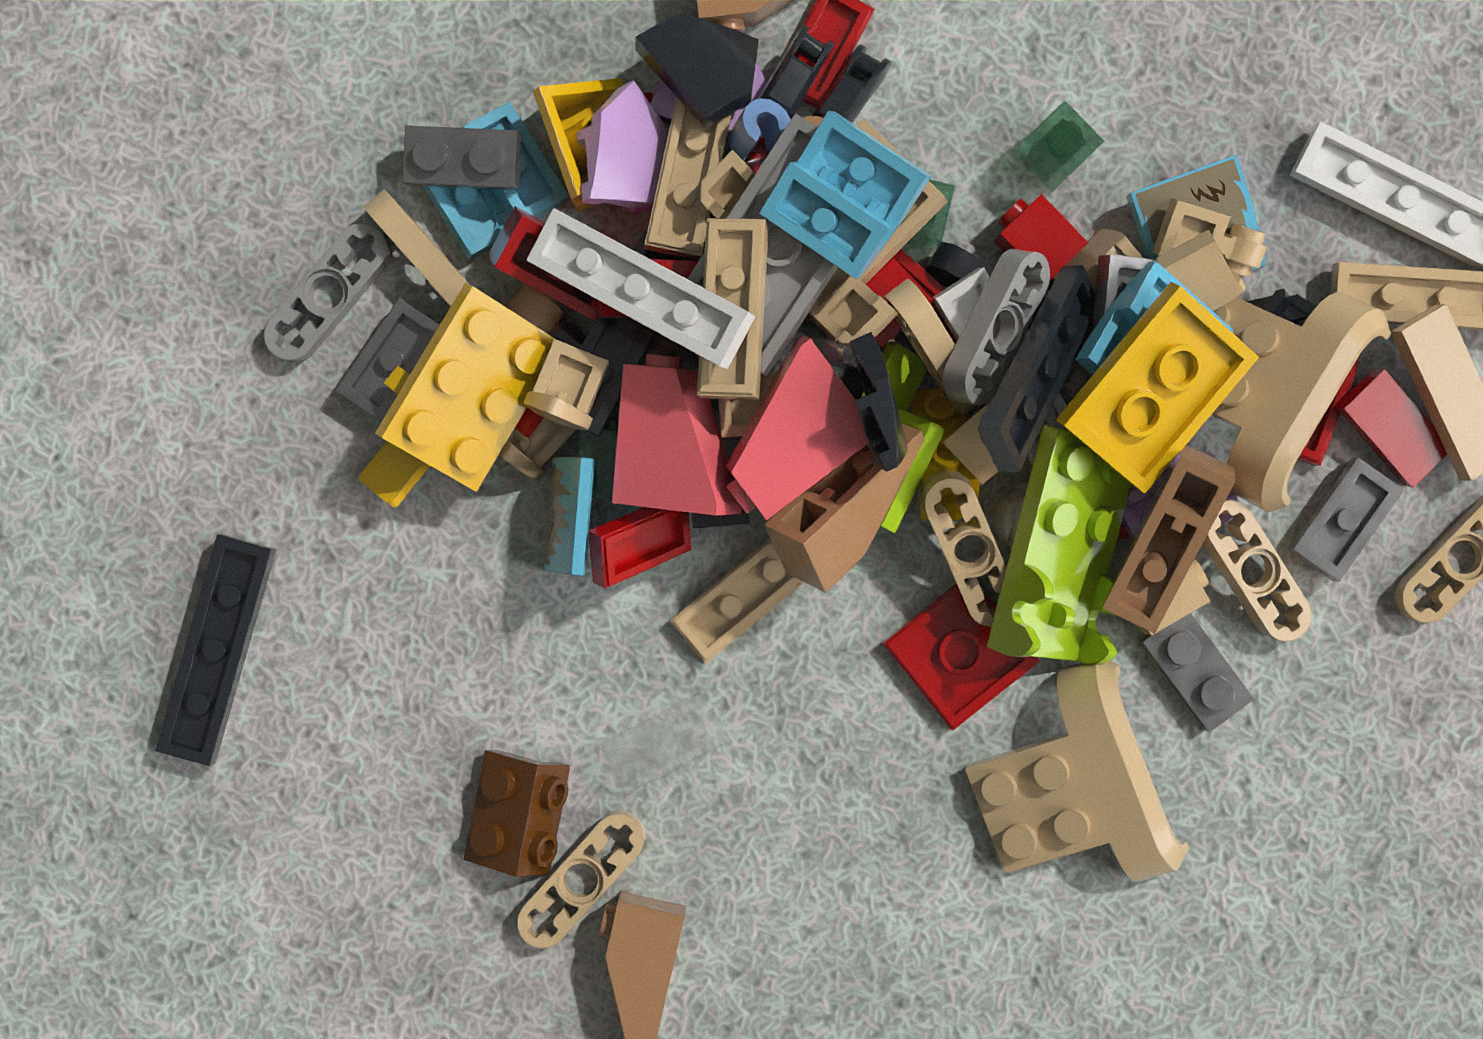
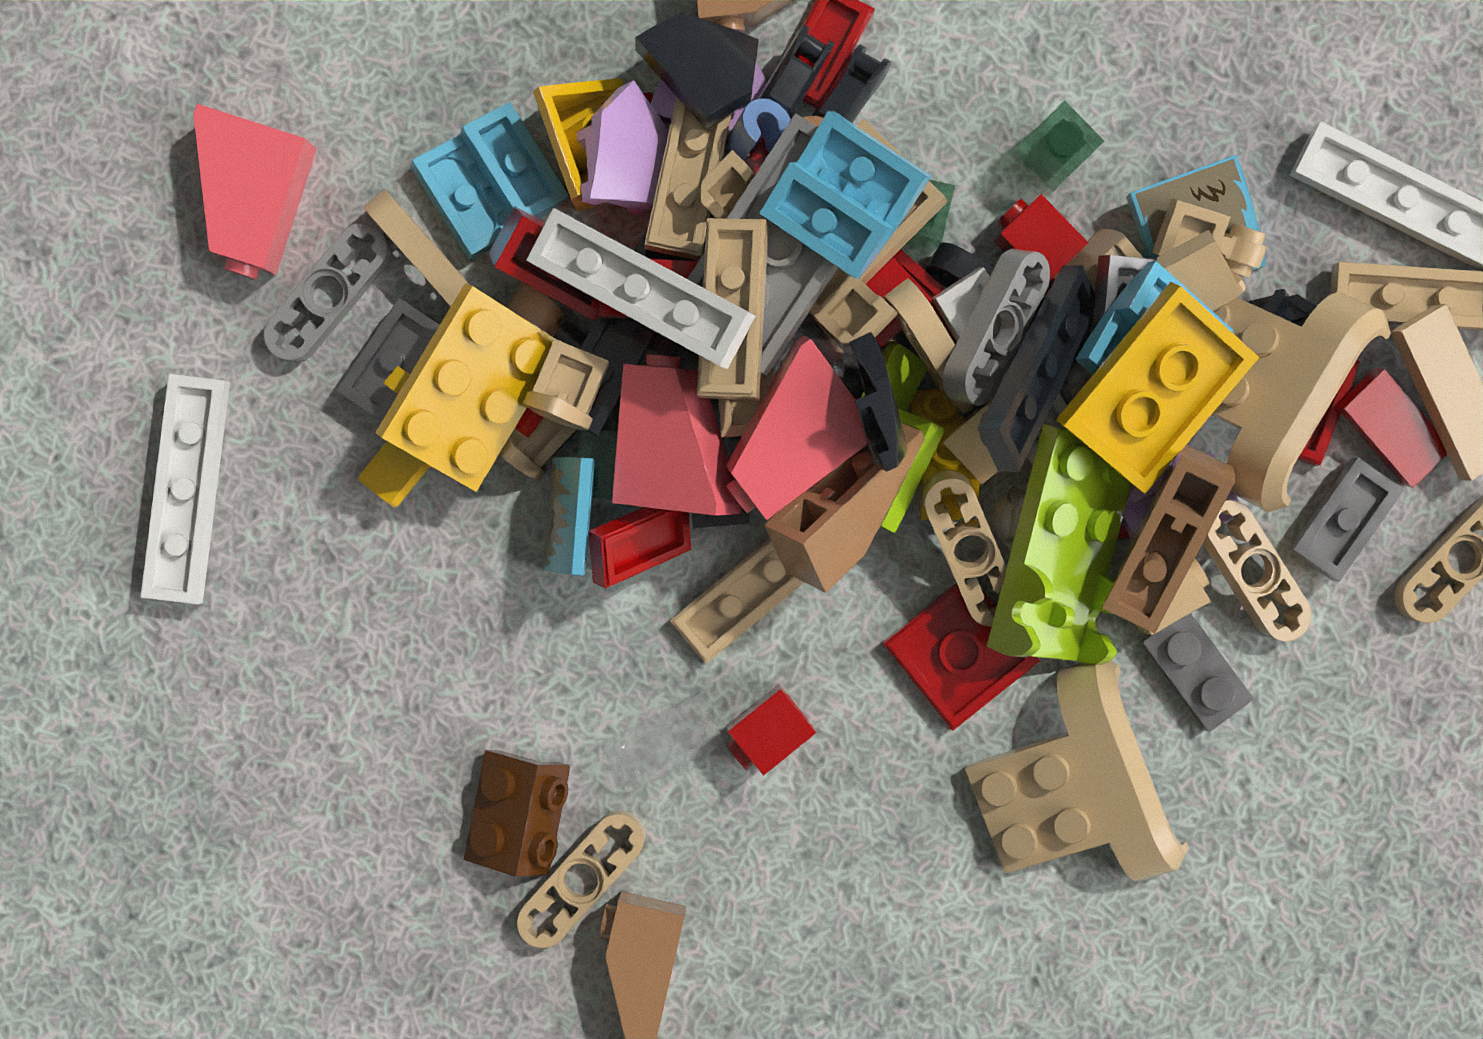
black plate [155,534,277,767] -> none
flat silver plate [402,125,522,191] -> none
none -> white plate [141,374,230,604]
none -> coral slope [193,104,317,280]
none -> red brick [726,684,817,776]

